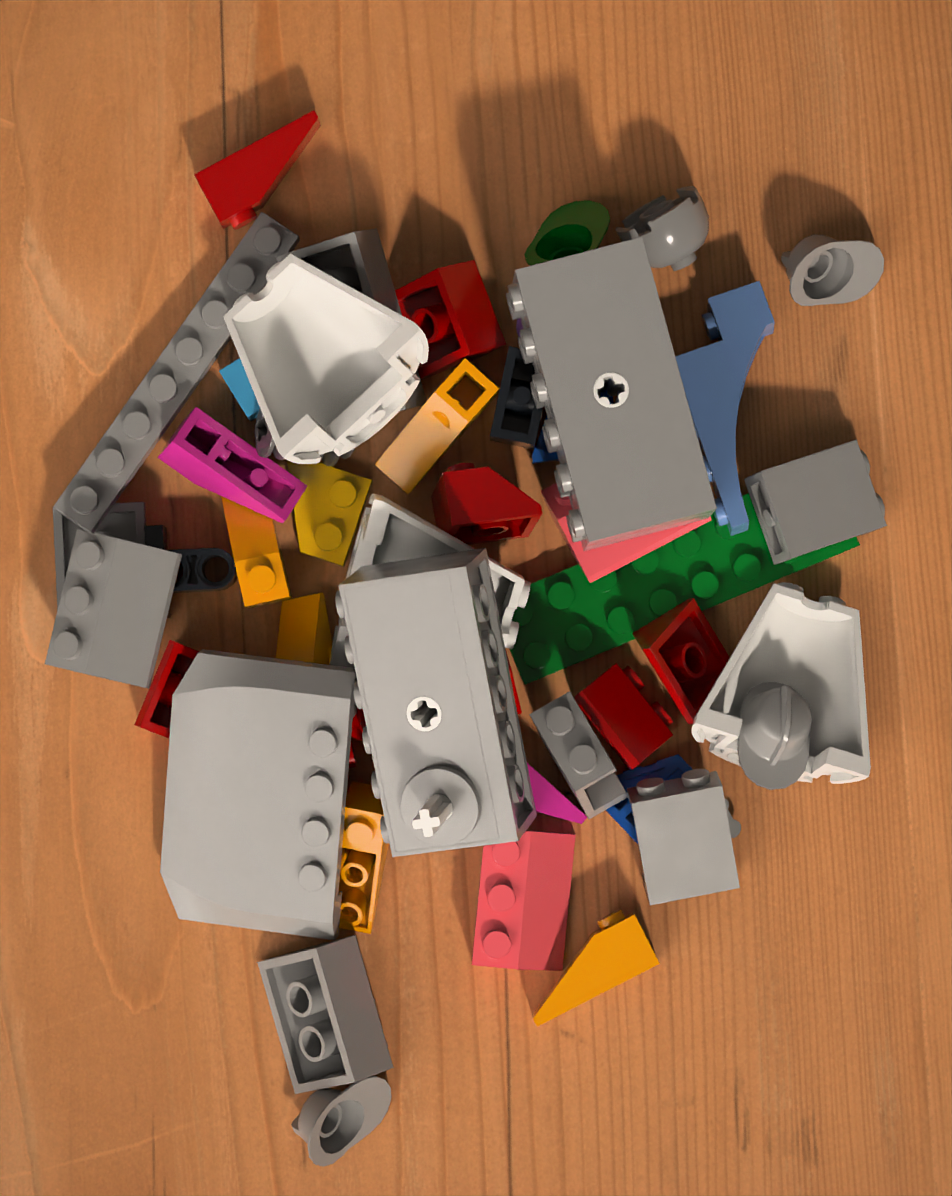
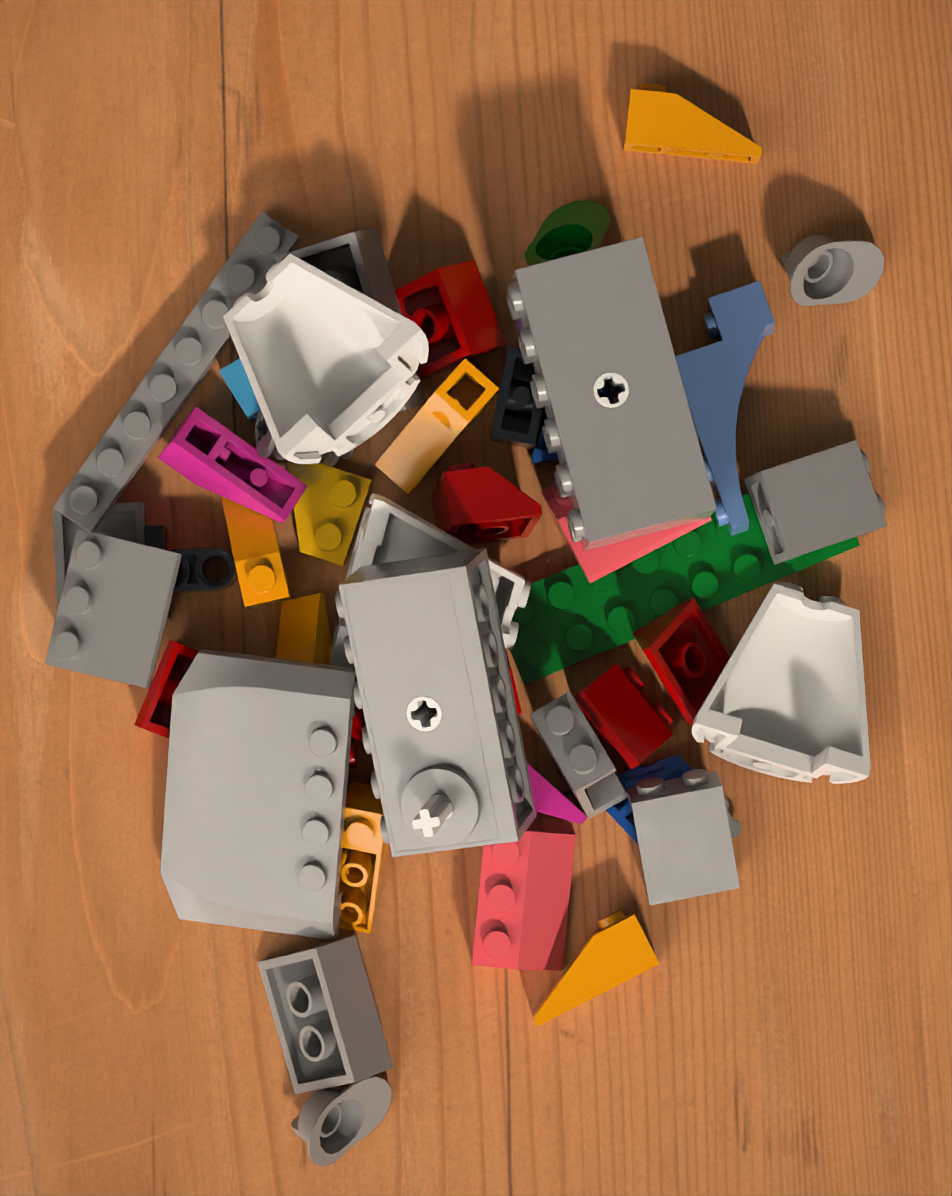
red slope [194,110,320,230] -> none
light grey cylinder [615,186,709,271] -> none
light grey piece [738,682,812,790] -> none
none -> light orange slope [623,83,762,164]

